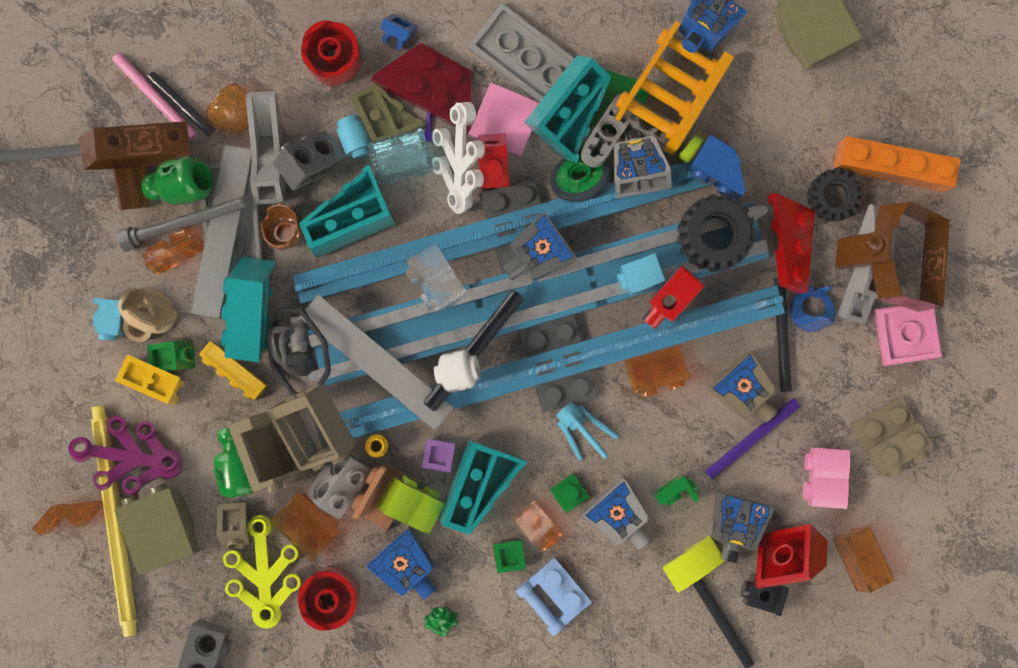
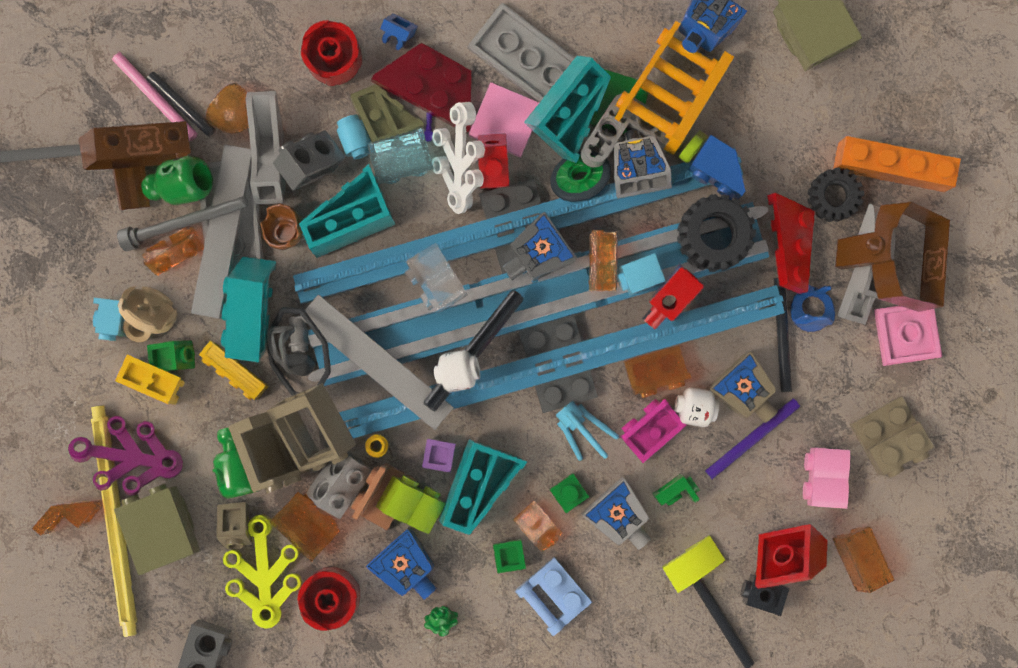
torso [712,491,775,564] -> none
none -> clear orange hinge [588,230,618,291]
none -> dark pink bracket [620,399,687,463]
none -> white head [674,387,719,427]

